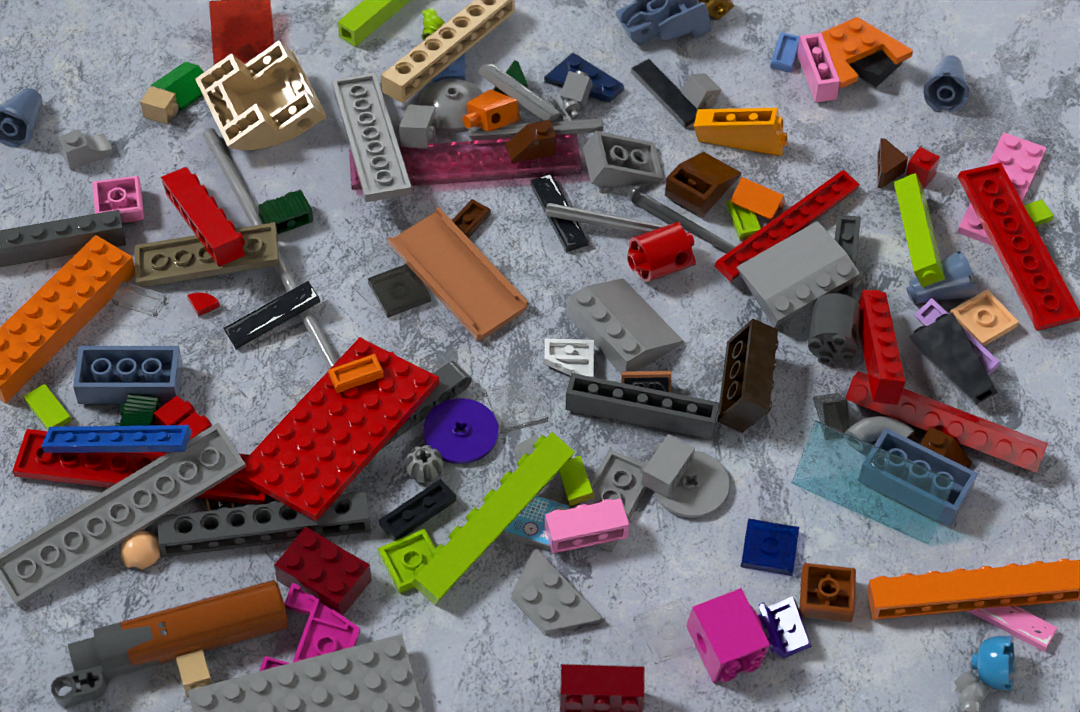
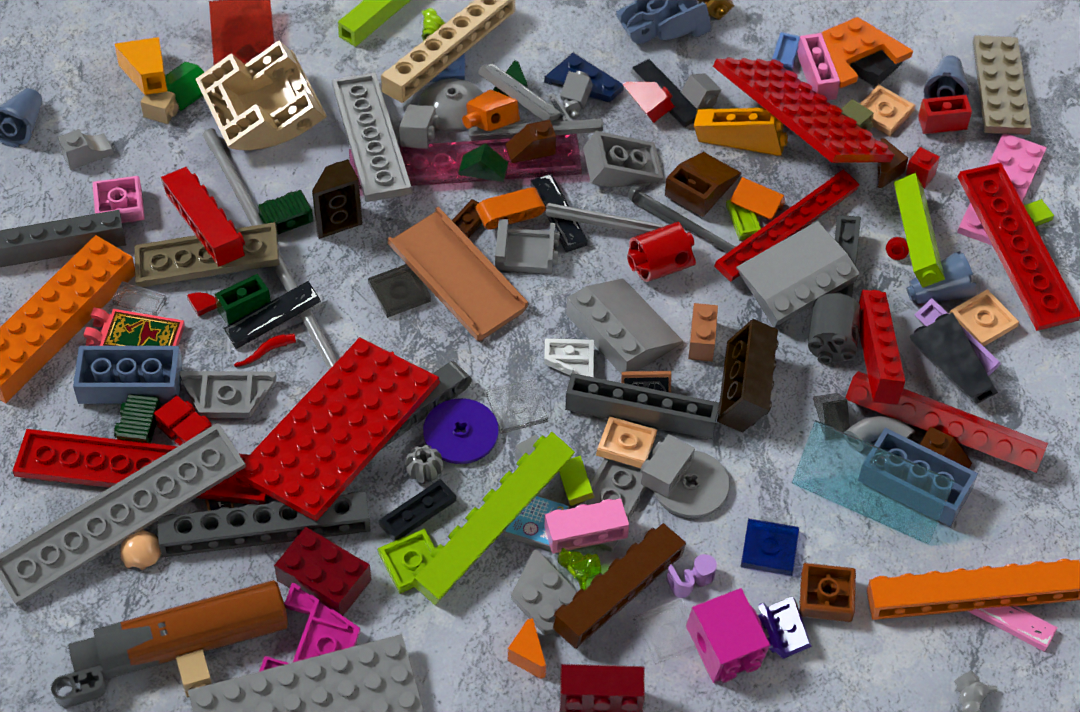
lime tile [23,384,72,431] -> none
blue plate [41,425,192,453] -> none
orange tile [328,354,384,393] -> none
dark azure cylinder [972,636,1015,691] -> none
none -> tile [84,308,185,346]
none -> light orange slope [115,37,167,95]
none -> light grey wing [180,371,277,418]
none -> dark green brick [214,273,271,326]
none -> red animal [234,333,296,367]
none -> dark brown slope [312,159,363,239]
none -> dark green slope [458,143,509,182]
none -> orange beam [476,187,546,230]
none -> light grey panel [495,219,560,274]
none -> orange slope [508,618,546,679]
none -> reddish brown brick [553,523,686,649]
none -> clear neon green animal [557,547,602,590]
none -> light nougat tile [596,416,658,468]
none -> slope [623,82,675,124]
none -> lavender leg [666,554,717,598]
none -> nougat brick [688,303,718,362]
none -> red plate [713,57,895,163]
none -> olive brick [841,99,874,131]
none -> light nougat tile [860,84,916,136]
none -> red plate [886,237,909,260]
none -> red brick [918,95,972,134]
none -> dark tan plate [973,35,1032,135]

